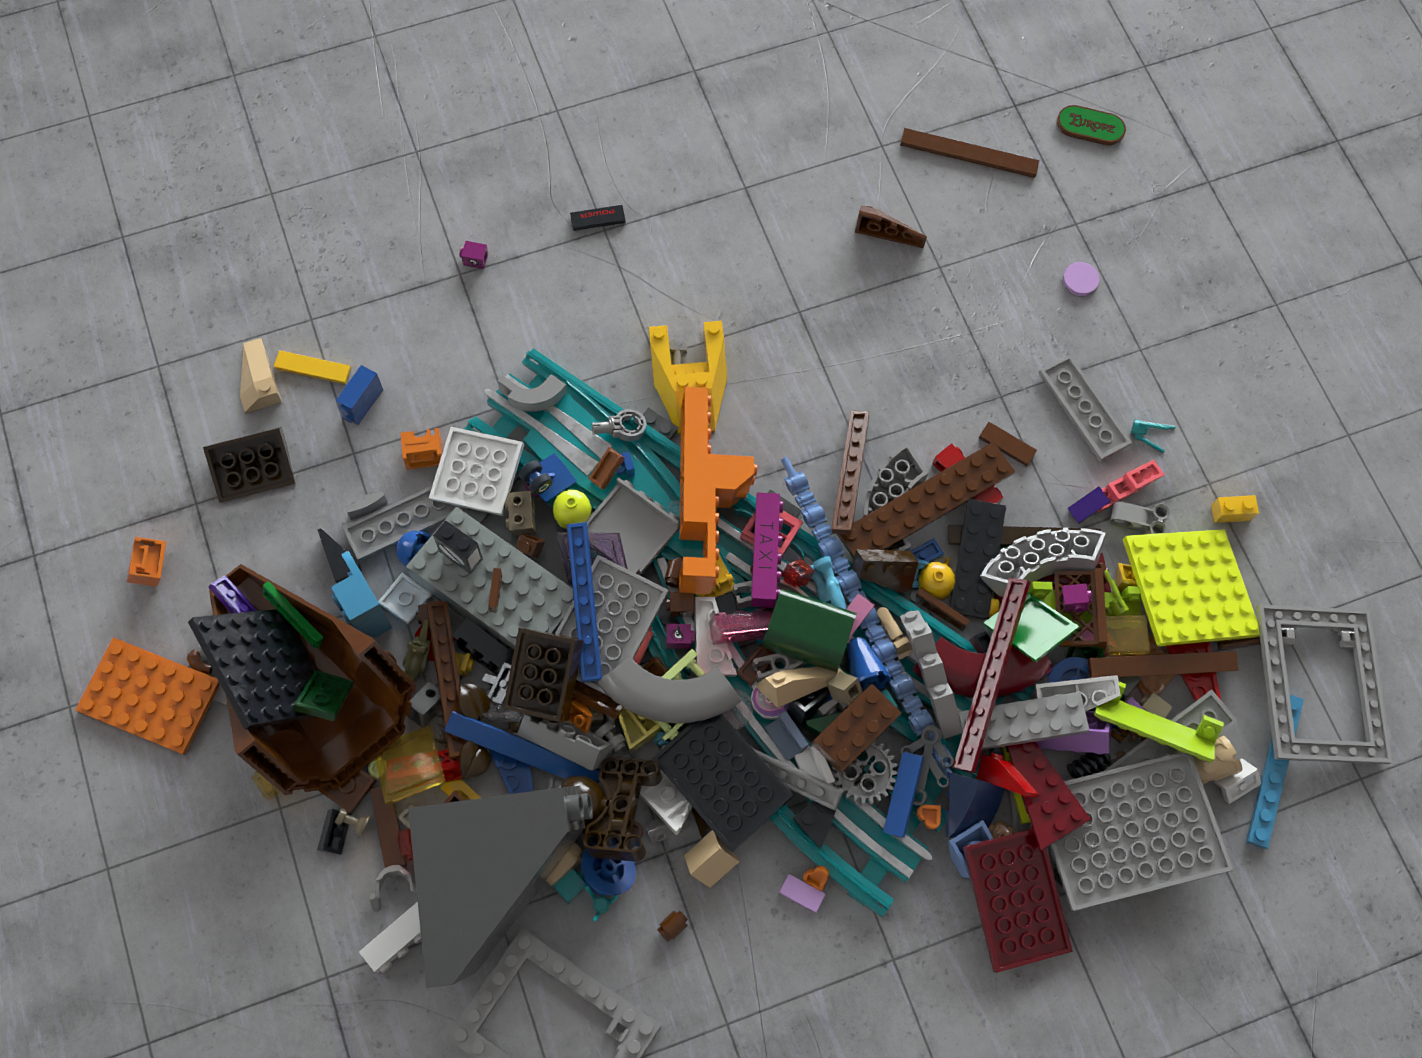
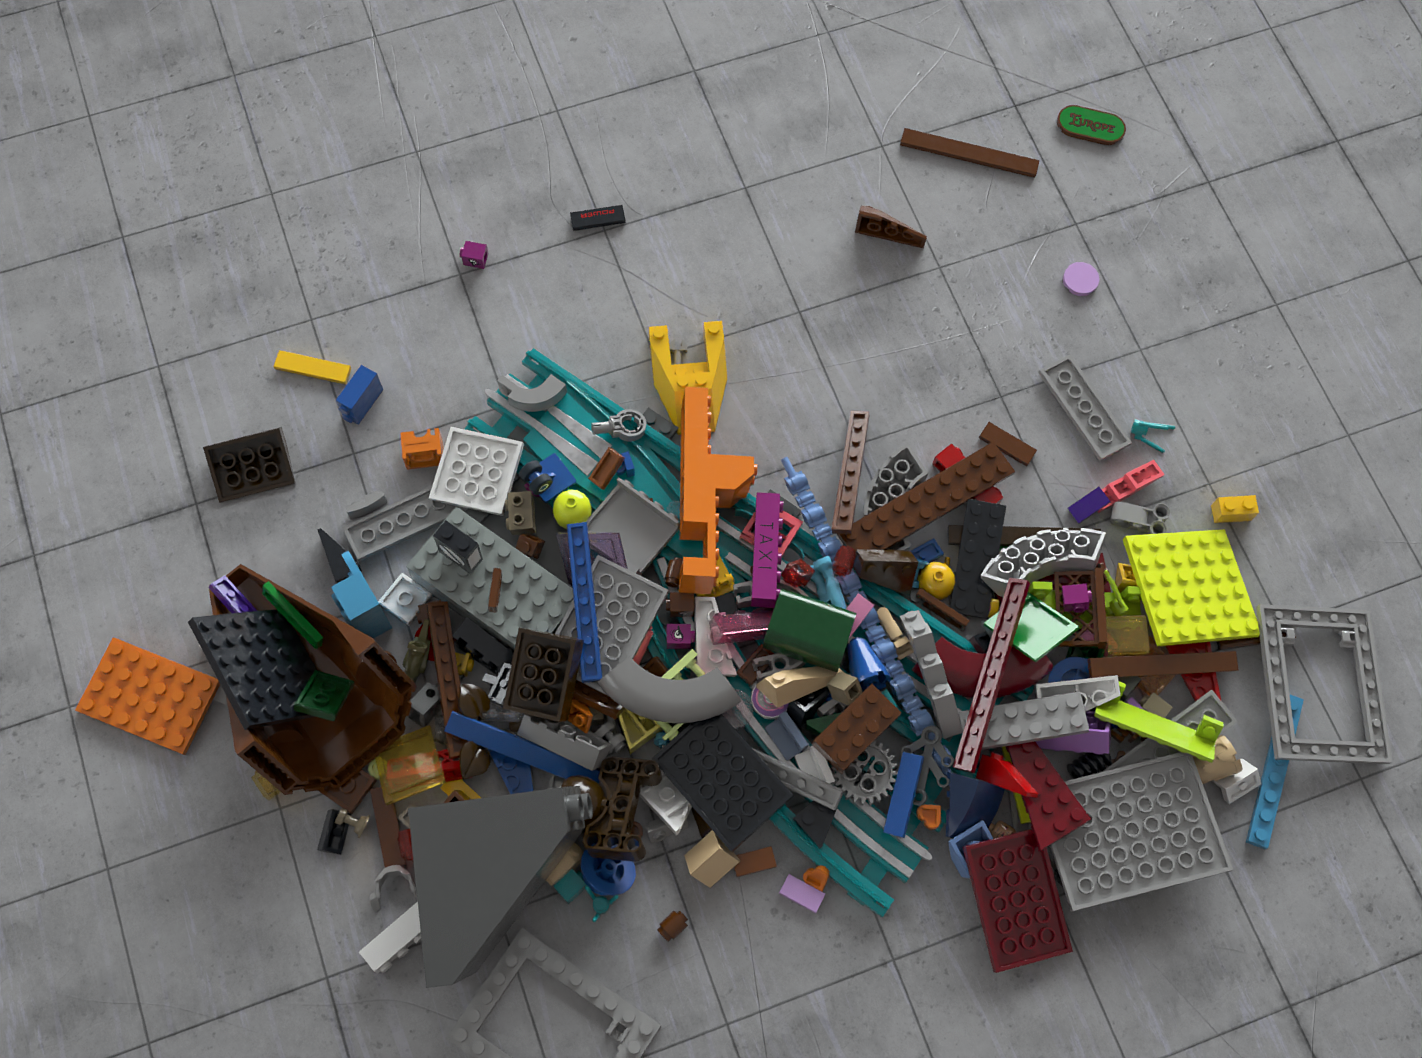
orange piece [127,537,166,587] -> none
reddish brown arm [187,650,213,675] -> none
tan wedge [240,338,282,414] -> none
blue cylinder [396,530,431,566] -> none
none -> dark orange tile [734,846,777,877]
none -> clear red brick [832,545,856,576]

